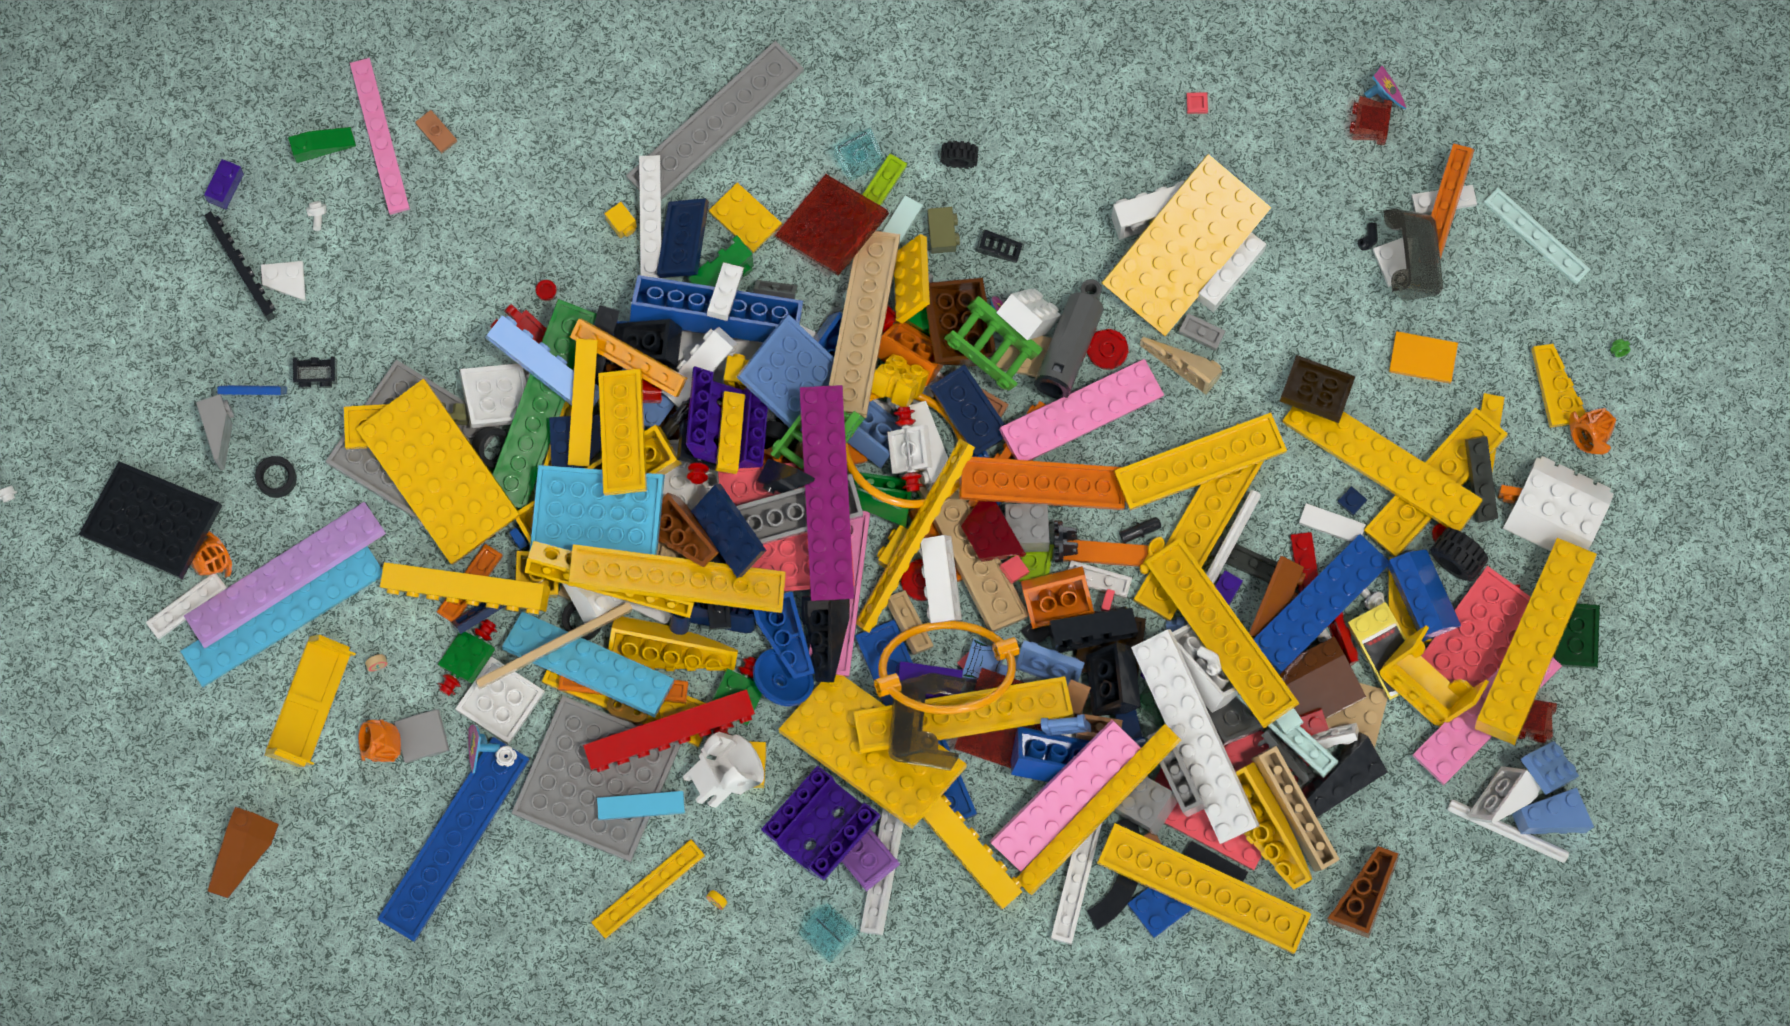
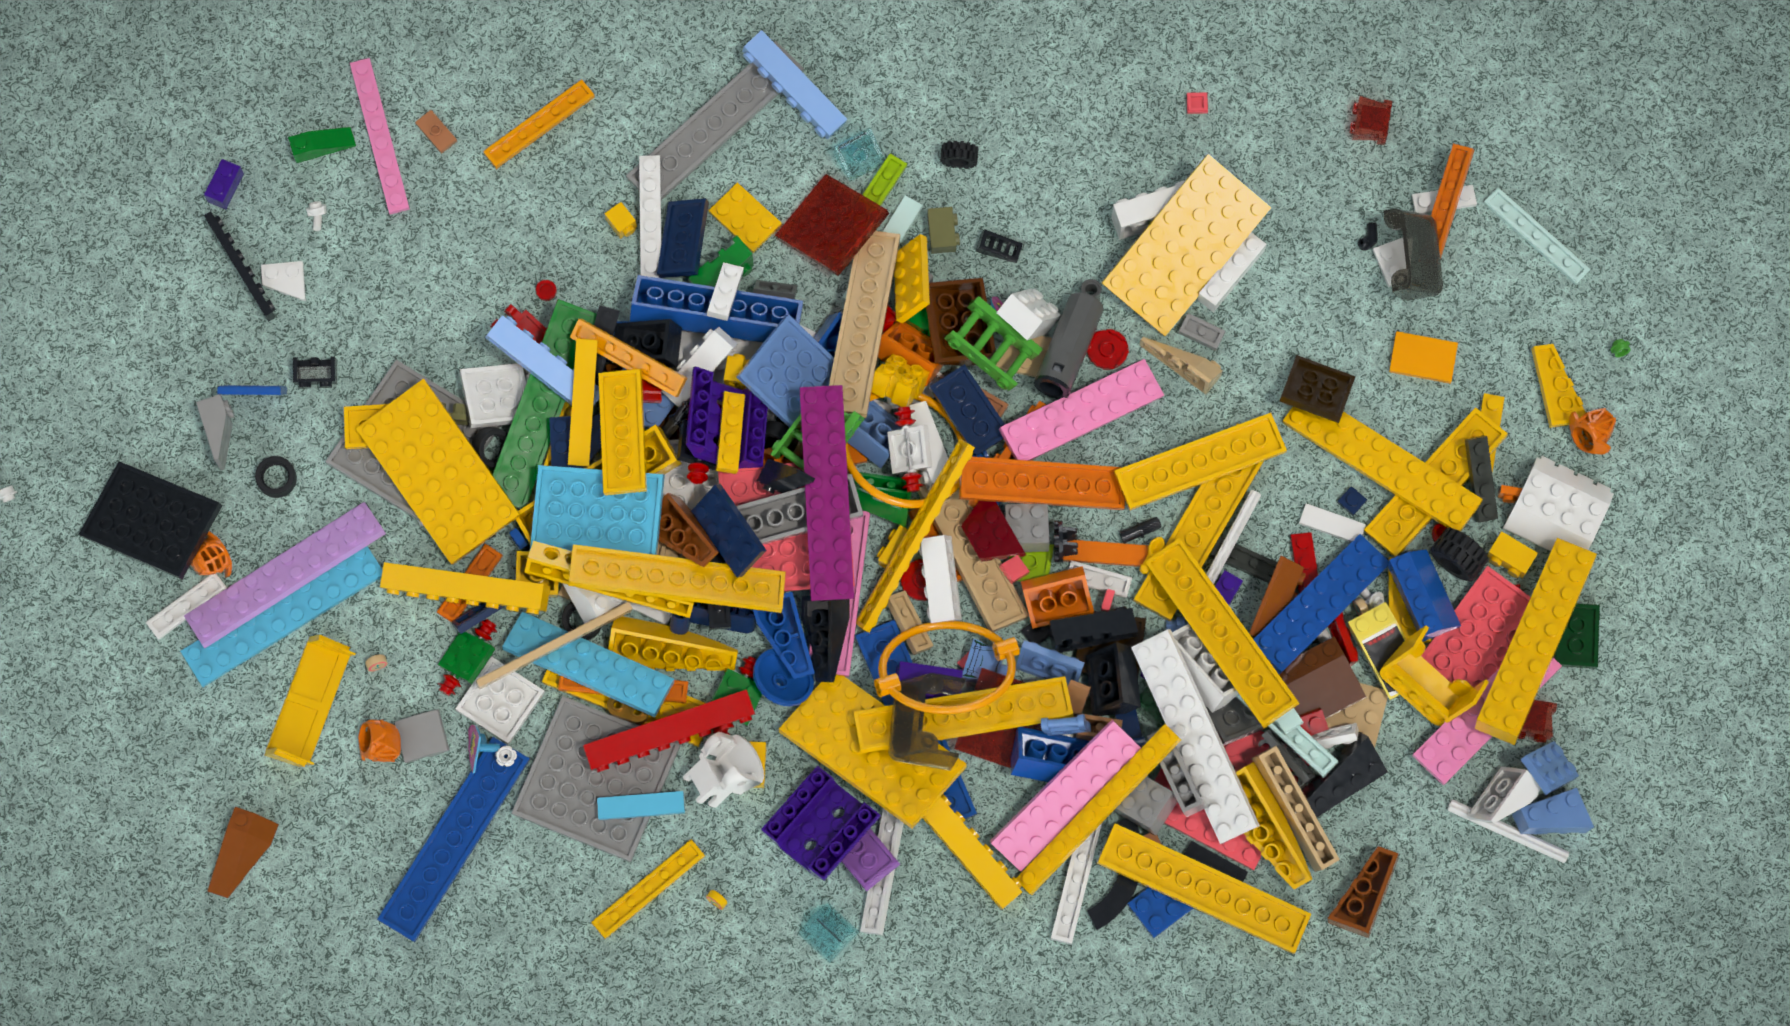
white arm [1197,646,1221,676] -> none
shield [1364,65,1406,109] -> none
none -> light orange plate [483,79,595,169]
none -> light blue brick [742,30,847,140]
none -> tan tile [1352,597,1369,616]
none -> yellow brick [1487,531,1538,579]

